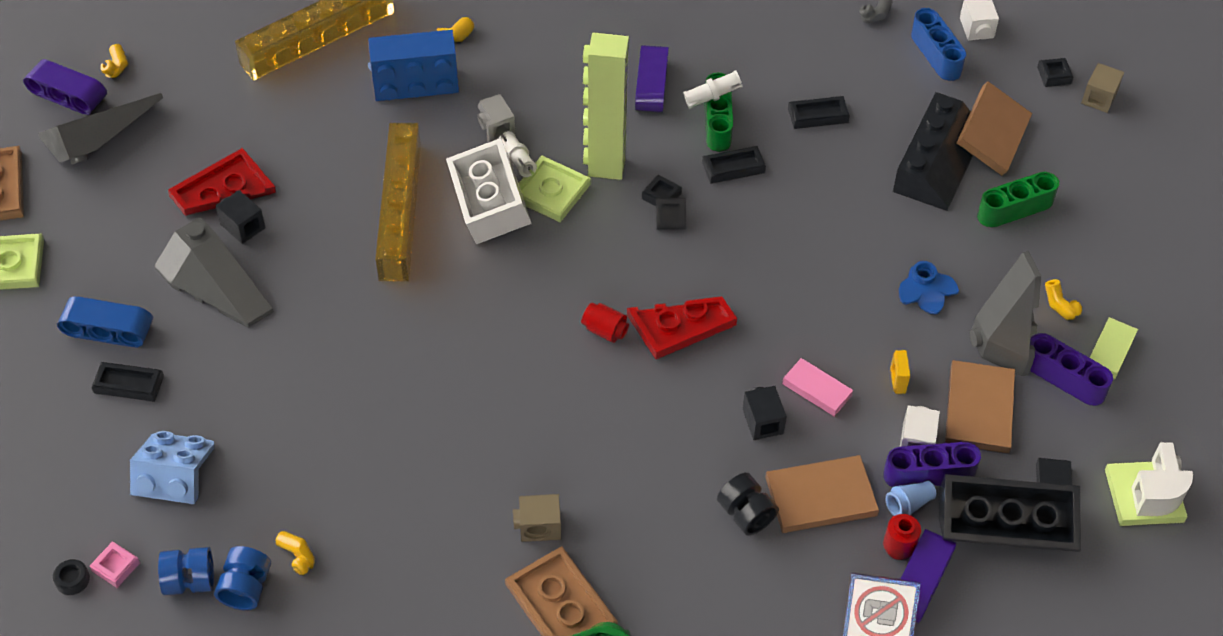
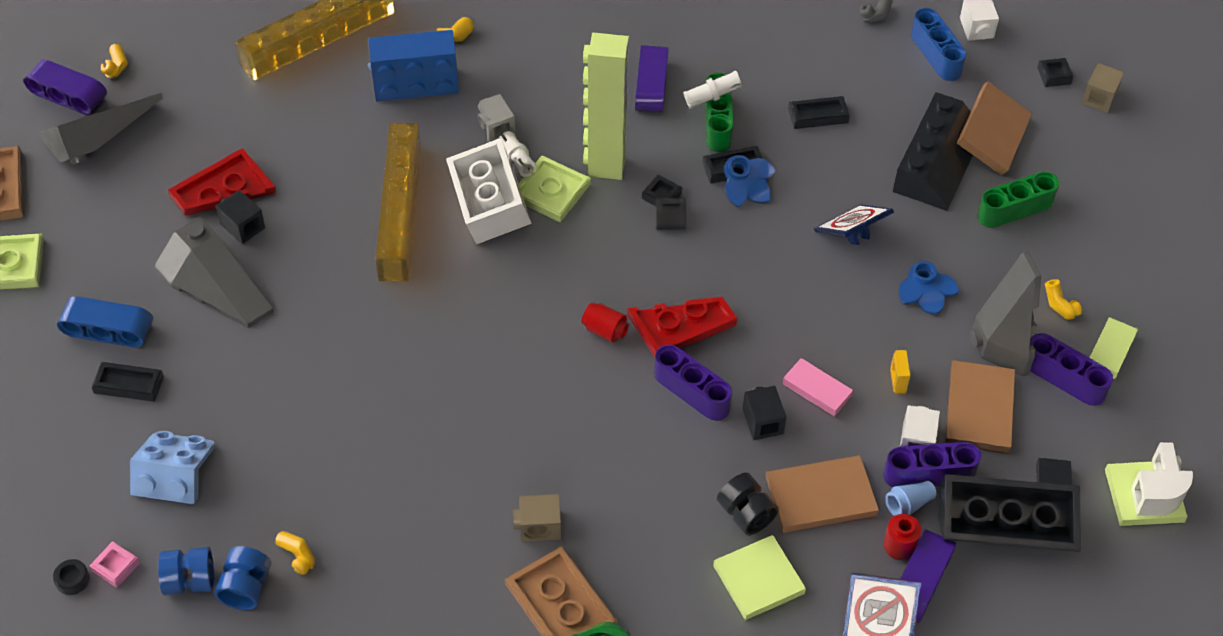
none -> dark purple beam [654,345,732,421]
none -> yellowish green tile [713,535,806,621]
none -> blue plate [724,155,776,207]
none -> piece [814,205,894,245]

